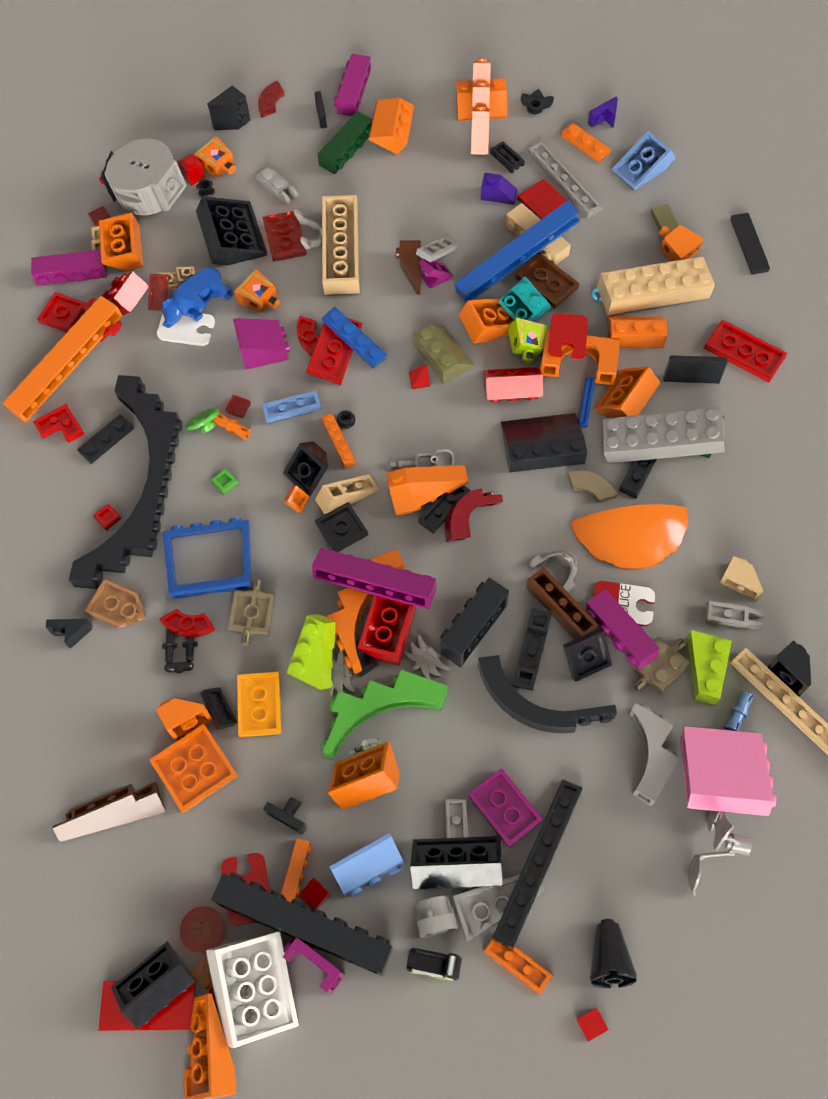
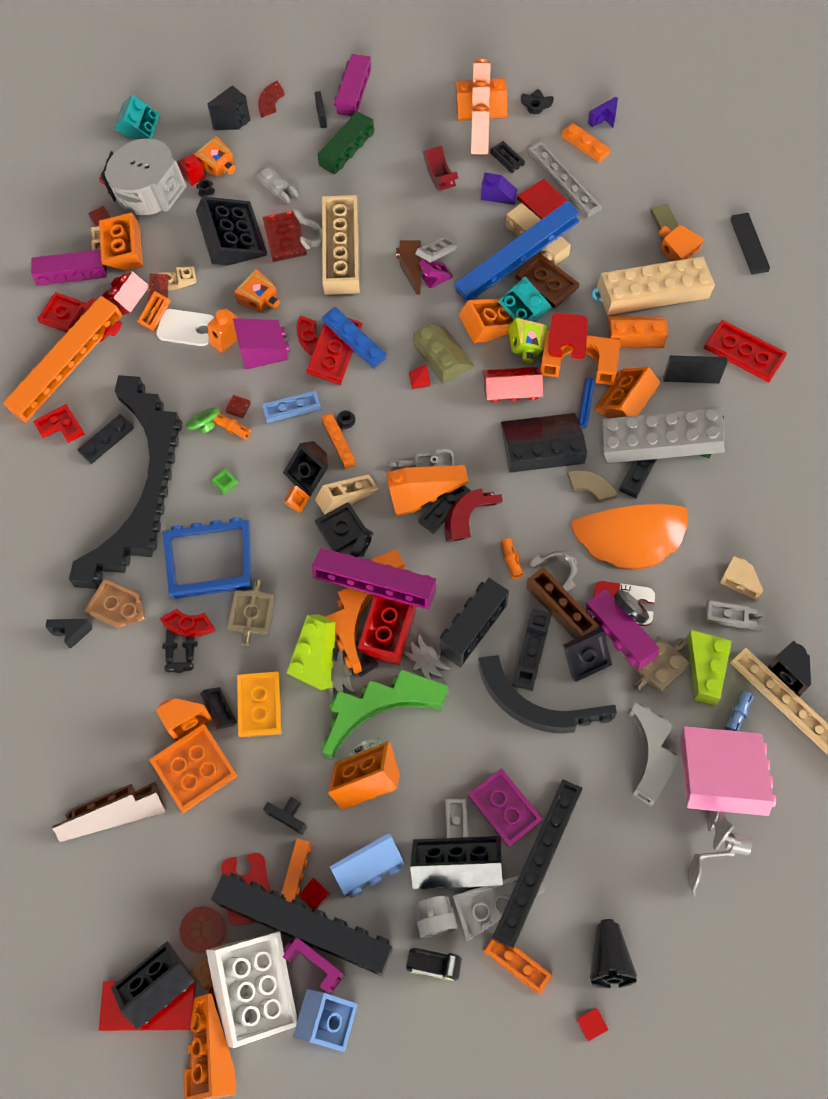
red tile [93,504,122,531] -> none
blue animal [162,268,233,328] -> none
orange slope [368,98,414,155] -> none
medium blue slope [611,131,676,190] -> none
none -> teal slope [114,94,160,139]
none -> orange tile [137,291,171,332]
none -> orange torso [207,309,238,353]
none -> medium blue slope [293,989,358,1052]
none -> black tile [350,528,374,558]
none -> dark red arch [422,146,459,191]
none -> orange pin [500,538,524,579]
none -> black tile [614,590,649,624]

